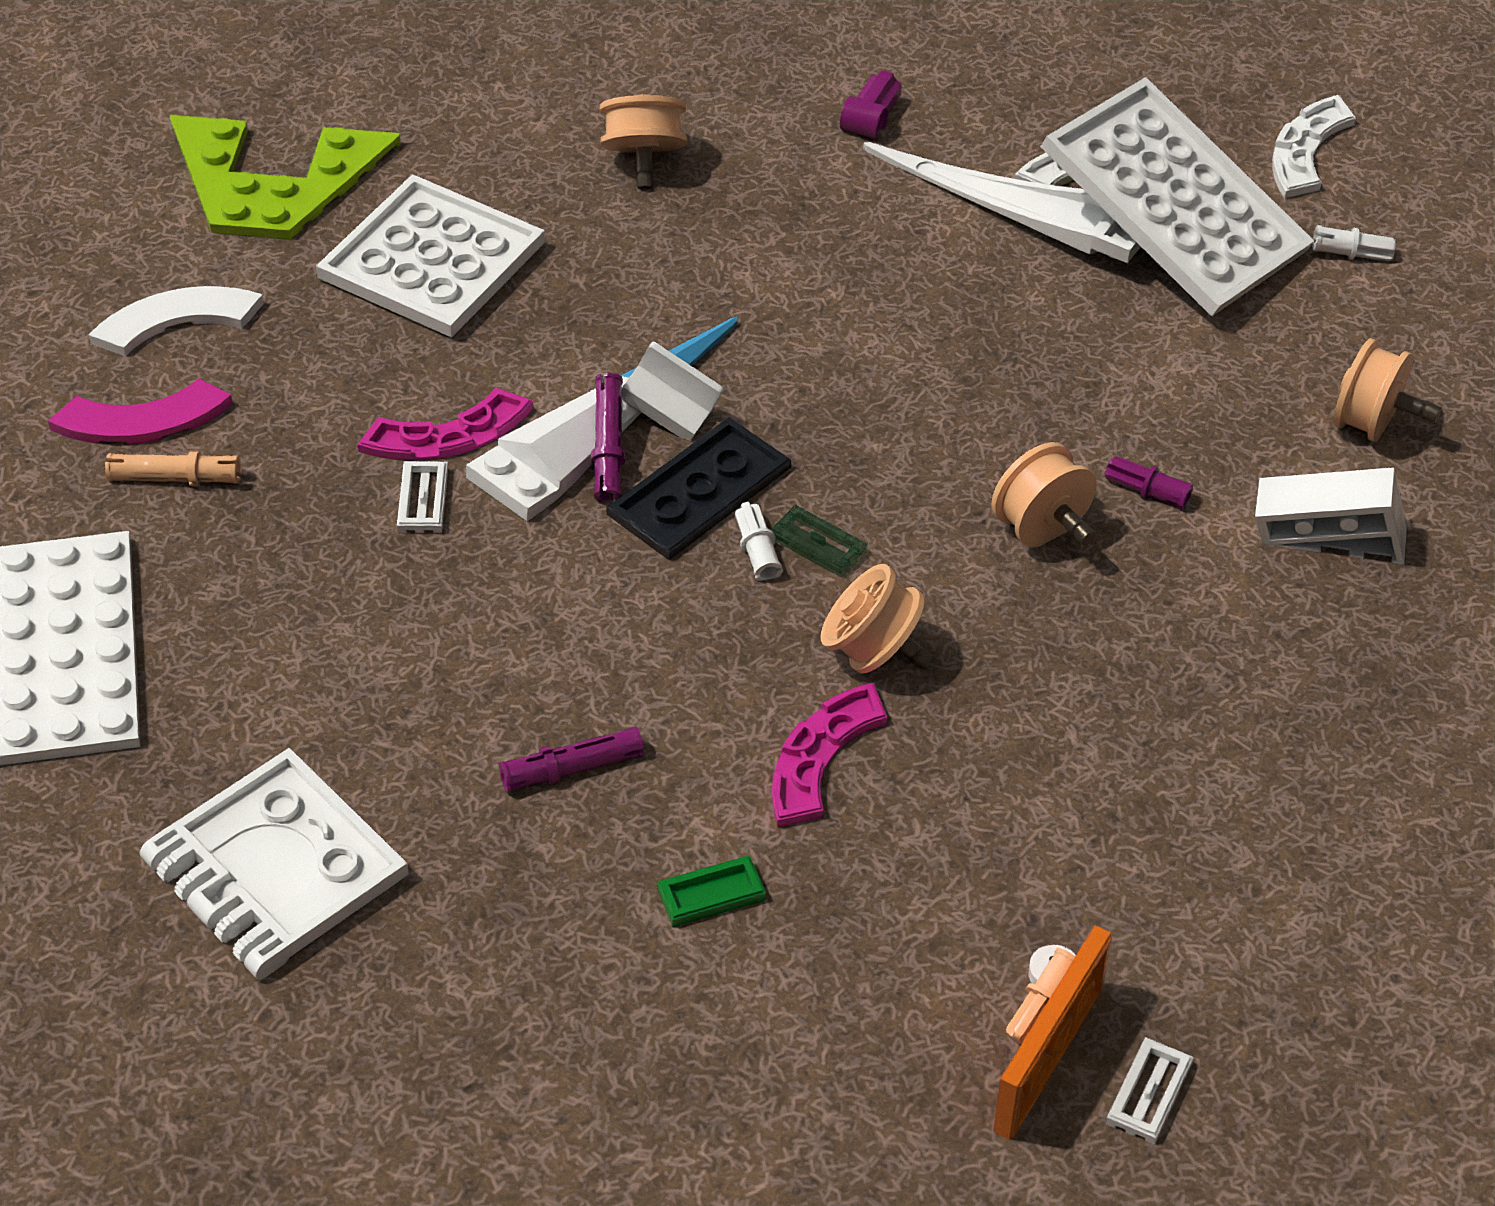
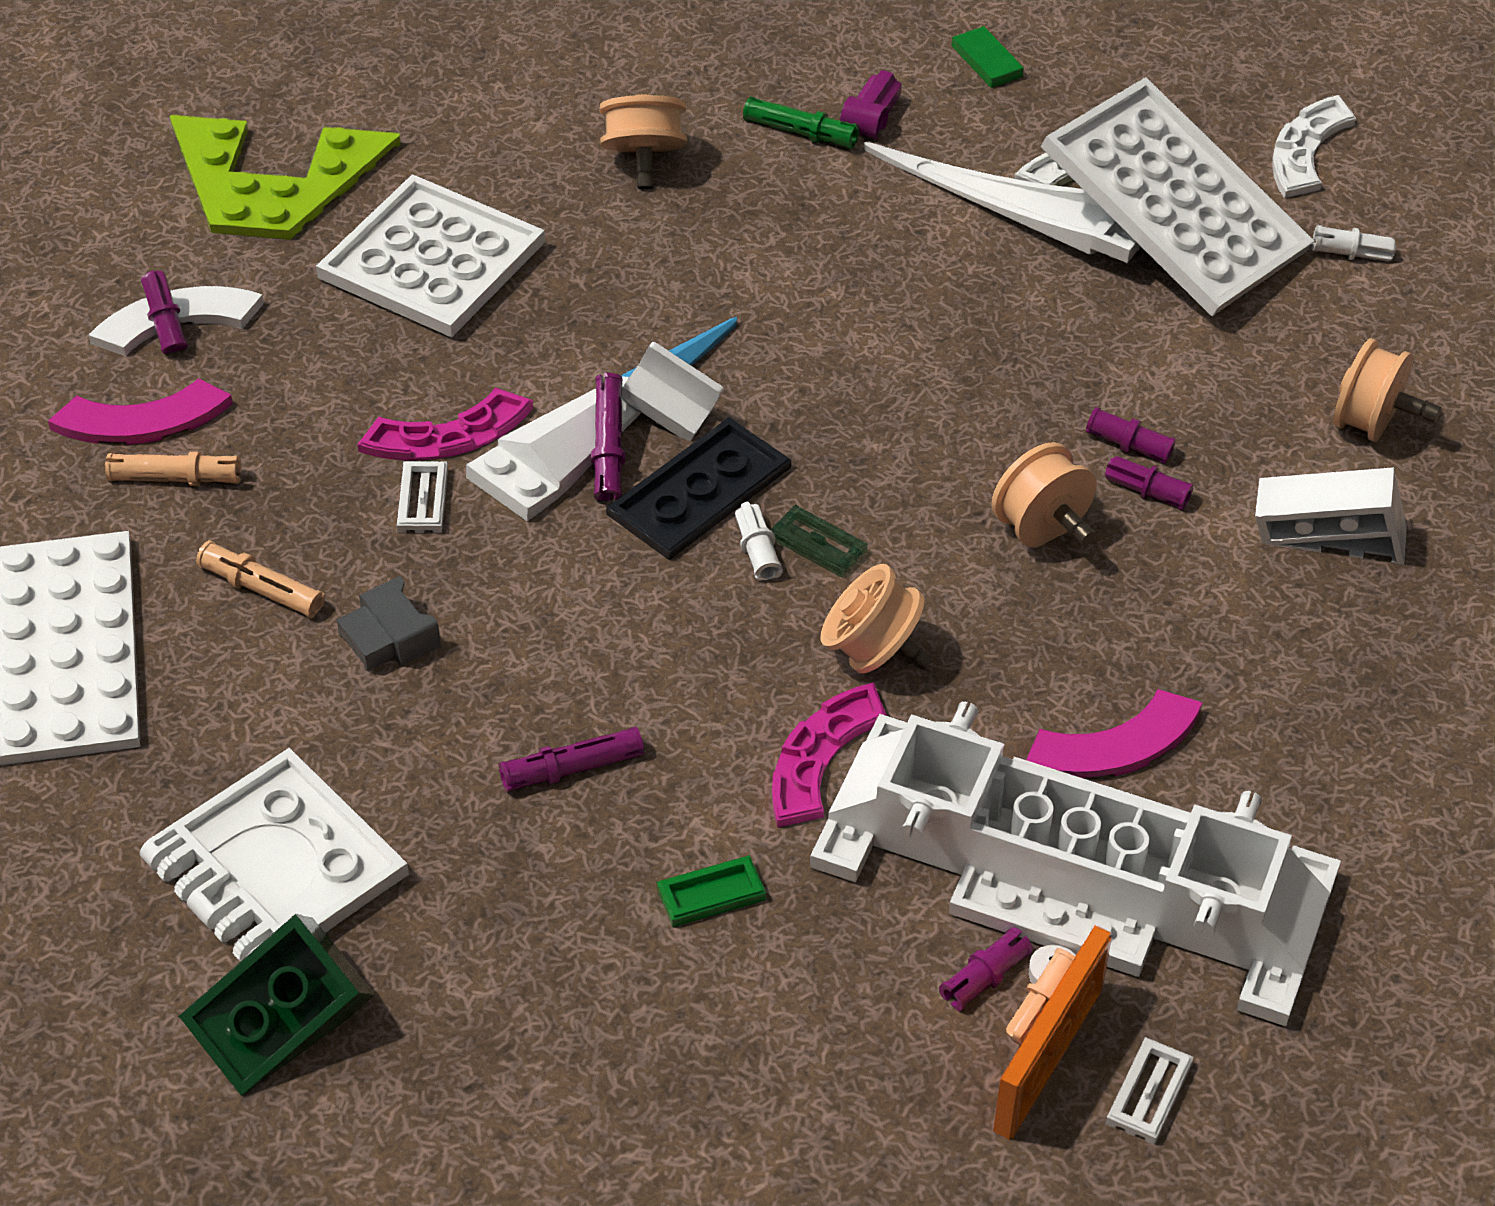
none -> magenta axle [141,271,188,354]
none -> dark green slope [178,914,375,1096]
none -> light nougat pin [196,540,325,619]
none -> dark grey piece [336,576,441,671]
none -> green pin [743,96,859,149]
none -> white piece [810,702,1341,1026]
none -> magenta pin [939,927,1033,1011]
none -> green tile [951,26,1024,88]
none -> dark pink tile [1026,689,1203,779]
none -> magenta pin [1085,407,1176,464]

